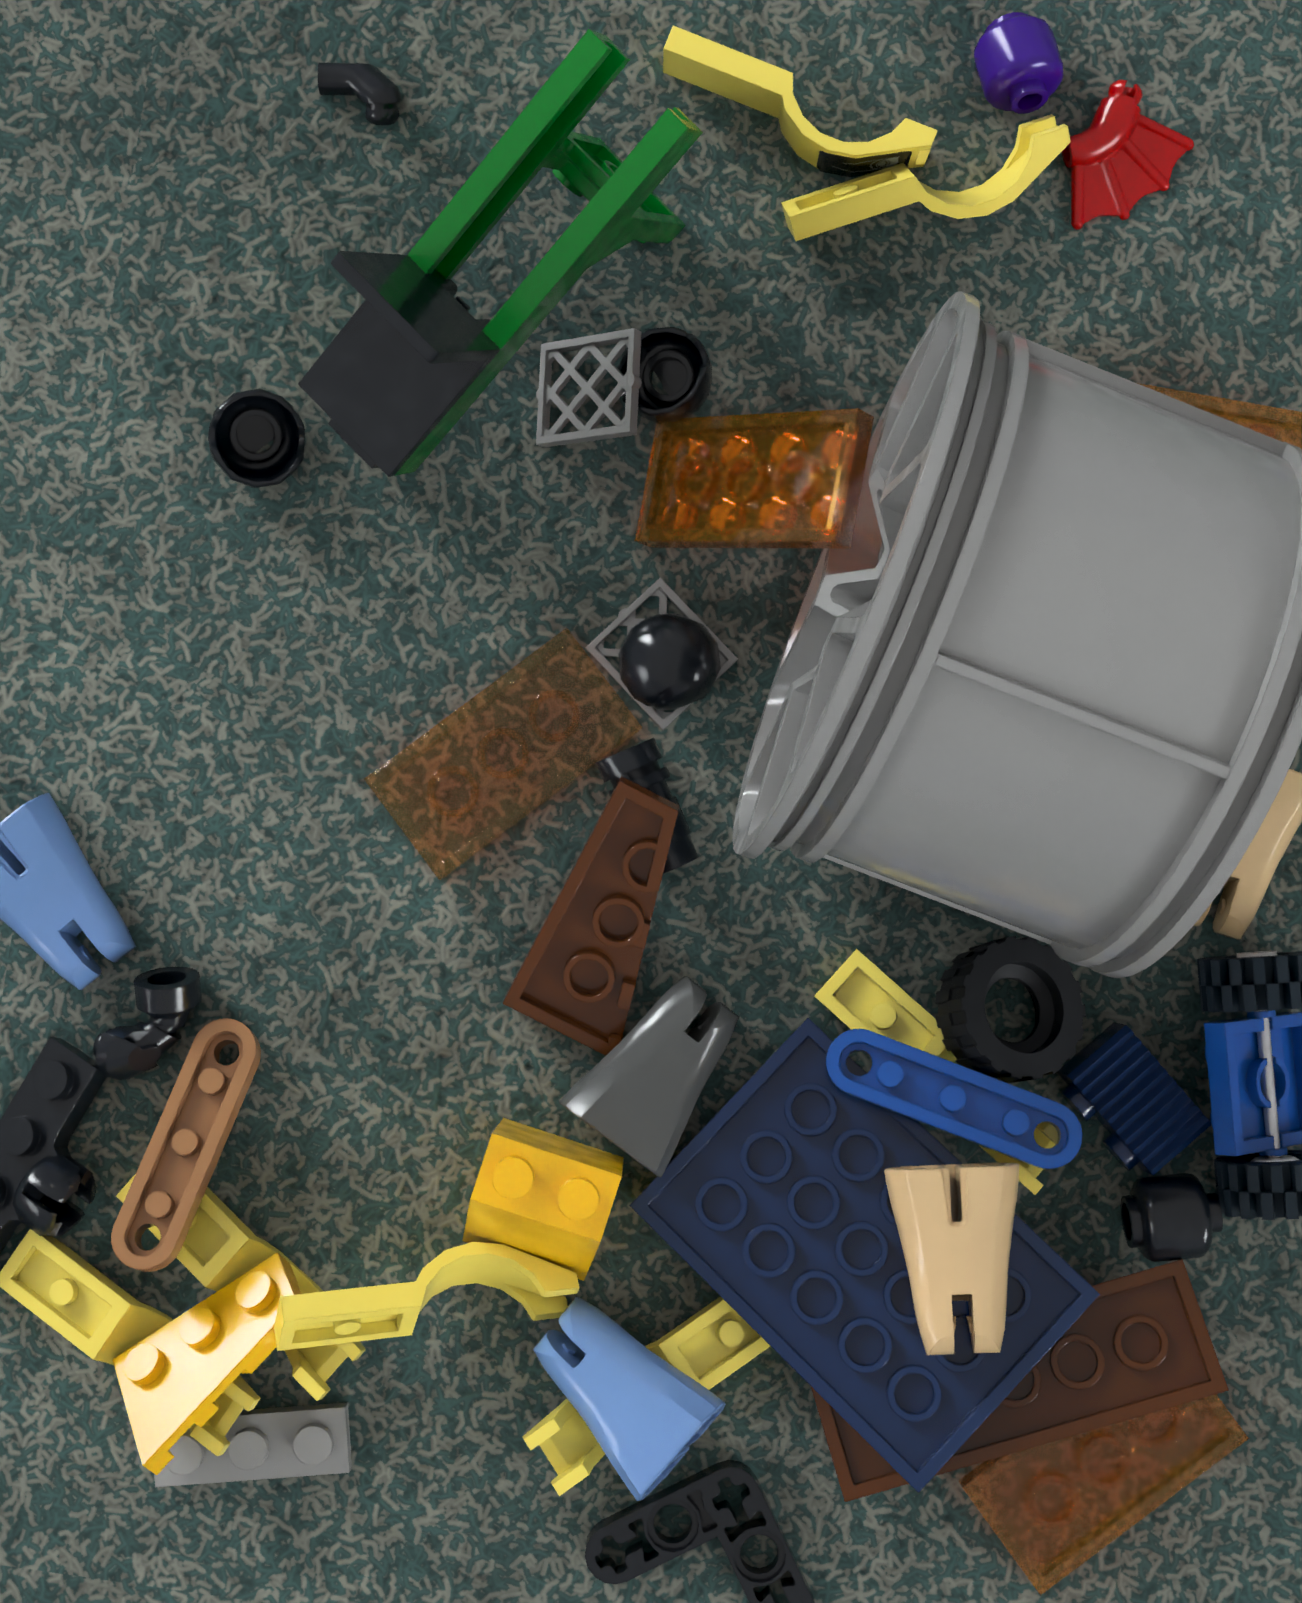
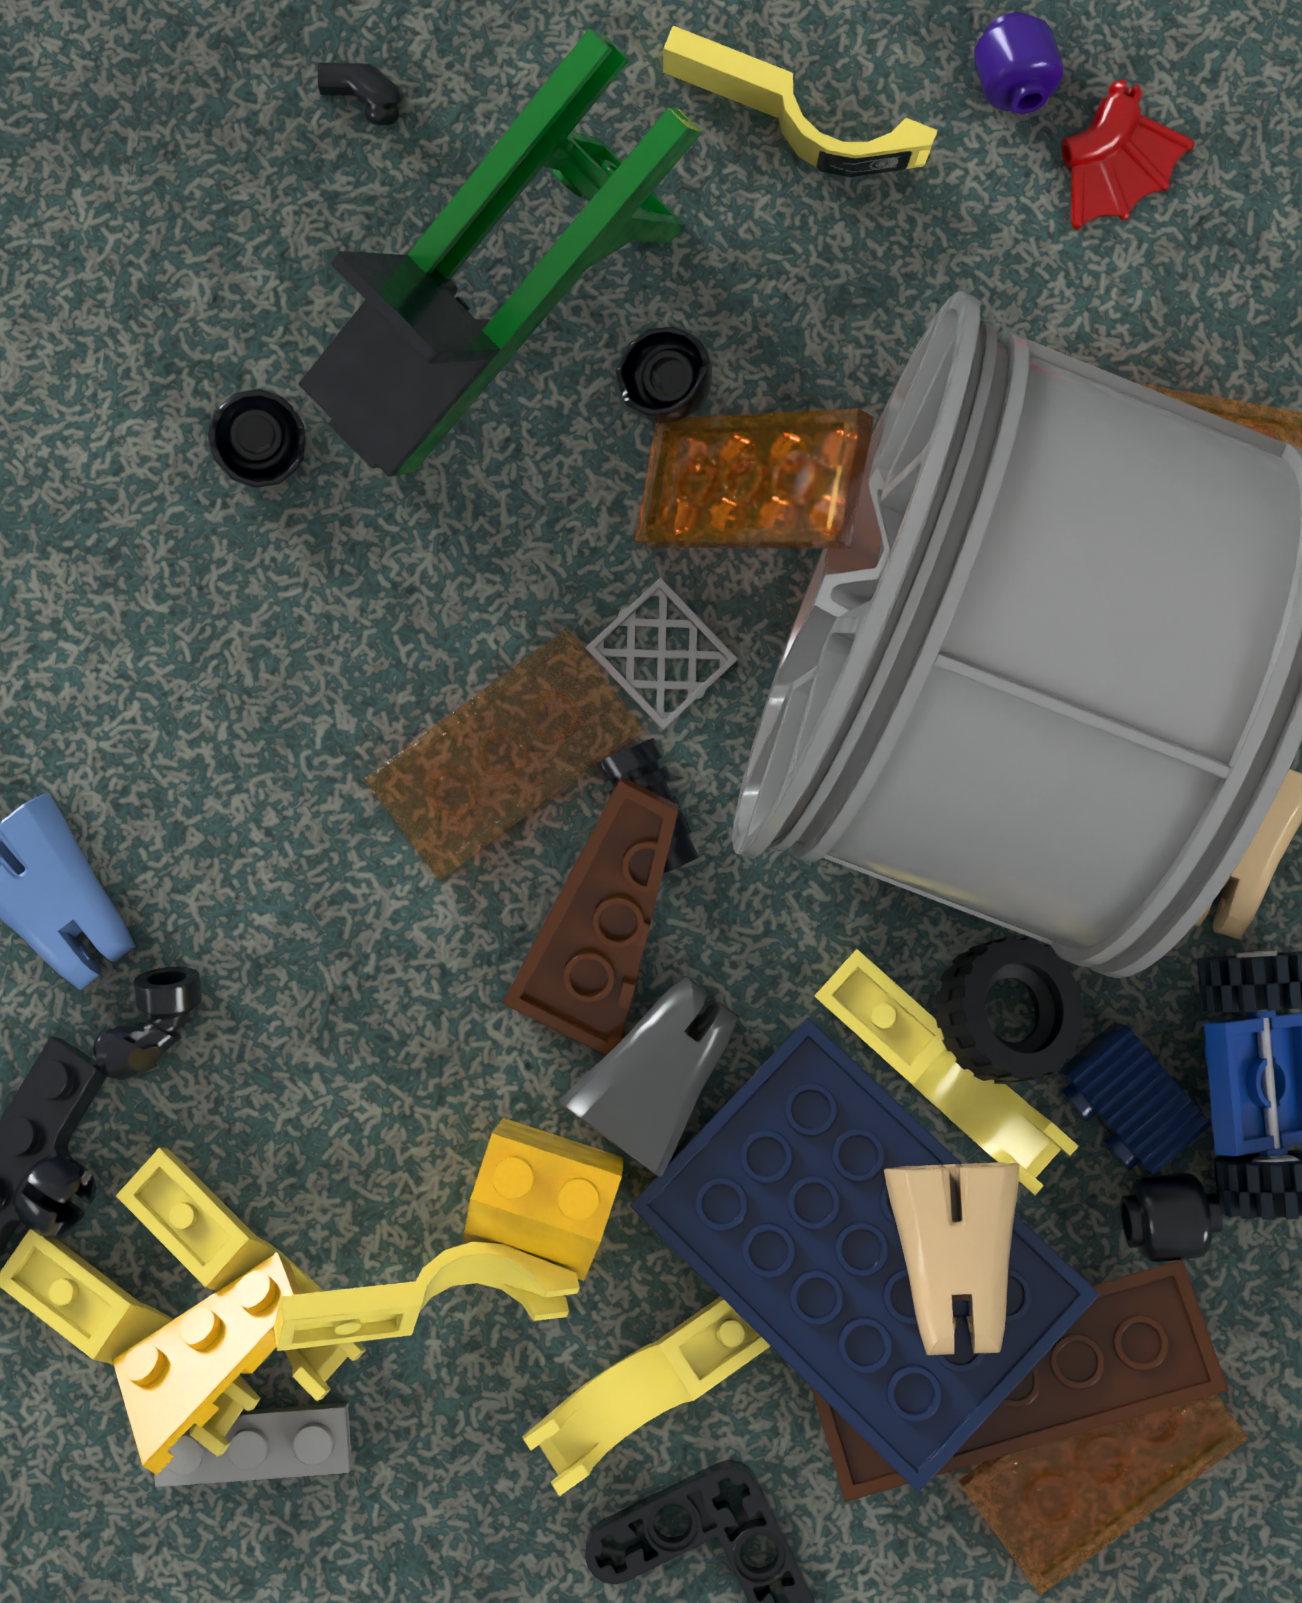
medium nougat plate [111,1018,261,1272] -> none
medium blue piece [533,1297,726,1501] -> none
light grey window [536,328,642,447] -> none
black hair [618,614,721,710] -> none
light yellow piece [781,114,1071,241] -> none
blue plate [826,1029,1083,1169] -> none

